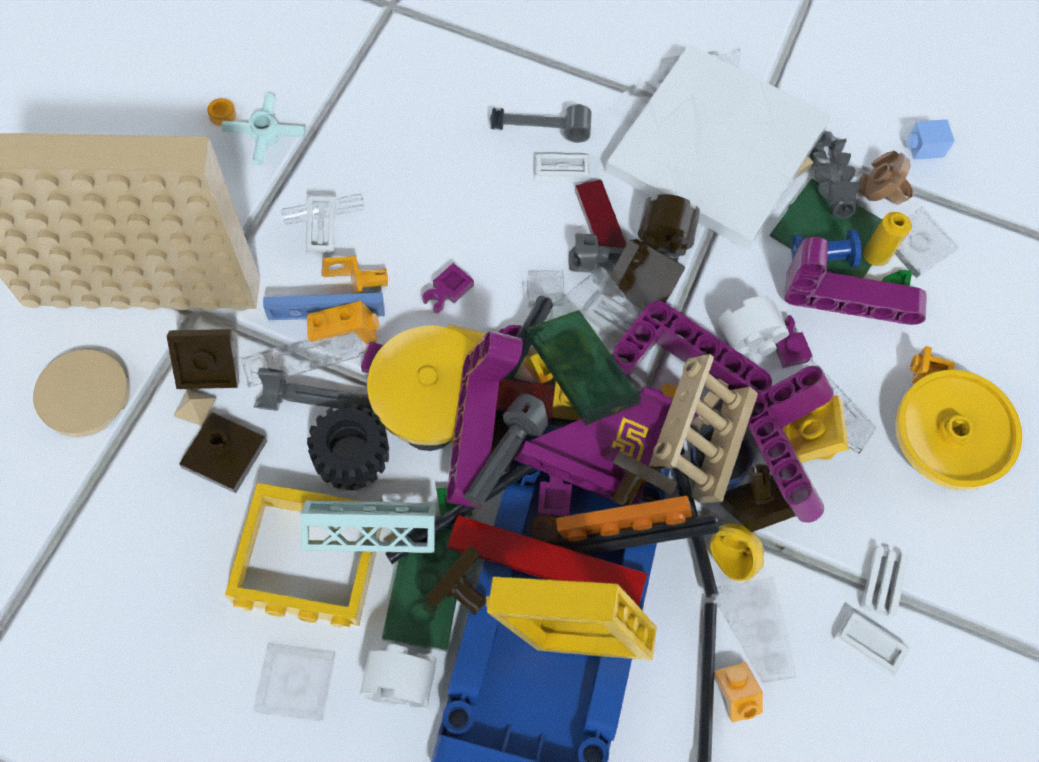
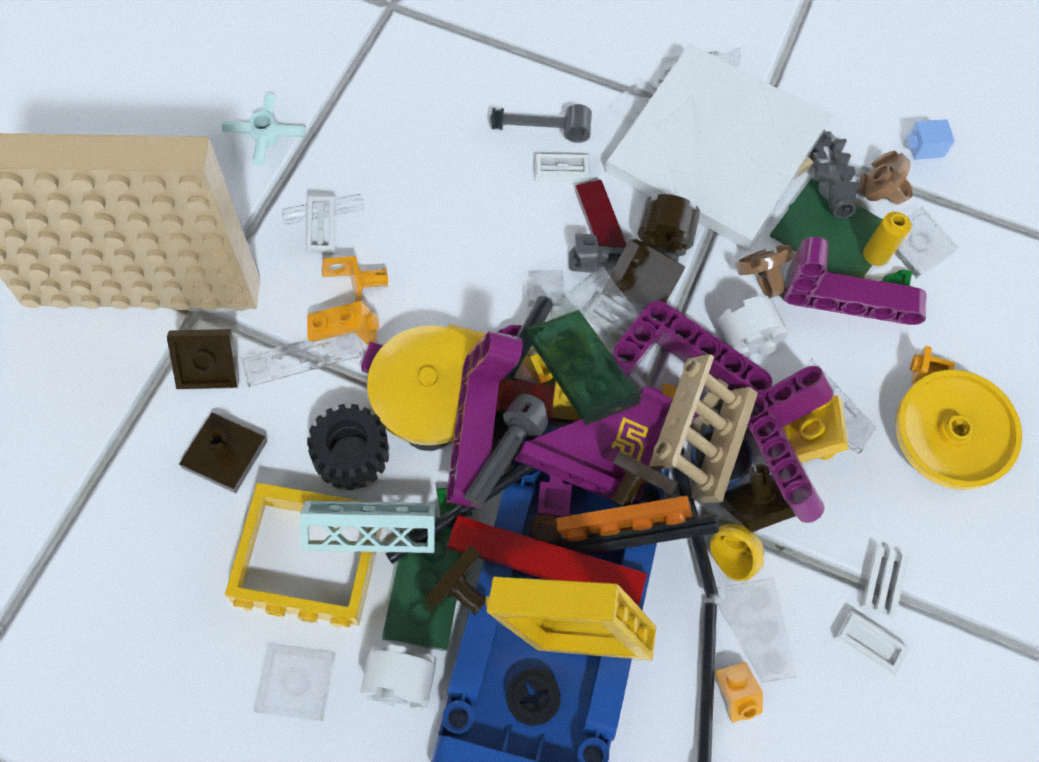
tan tile [33,349,130,437] -> none
tan slope [174,389,216,426] -> none
light orange tile [207,98,236,126] -> none
dark grey piece [253,367,372,411] -> none
medium blue tile [263,293,385,321] -> none
magenta plate [422,263,474,314] -> none
magenta plate [775,315,813,368] -> none
blue hose [791,229,861,268] -> none
none -> black gear [506,669,561,727]
none -> medium nougat tile [735,244,794,299]

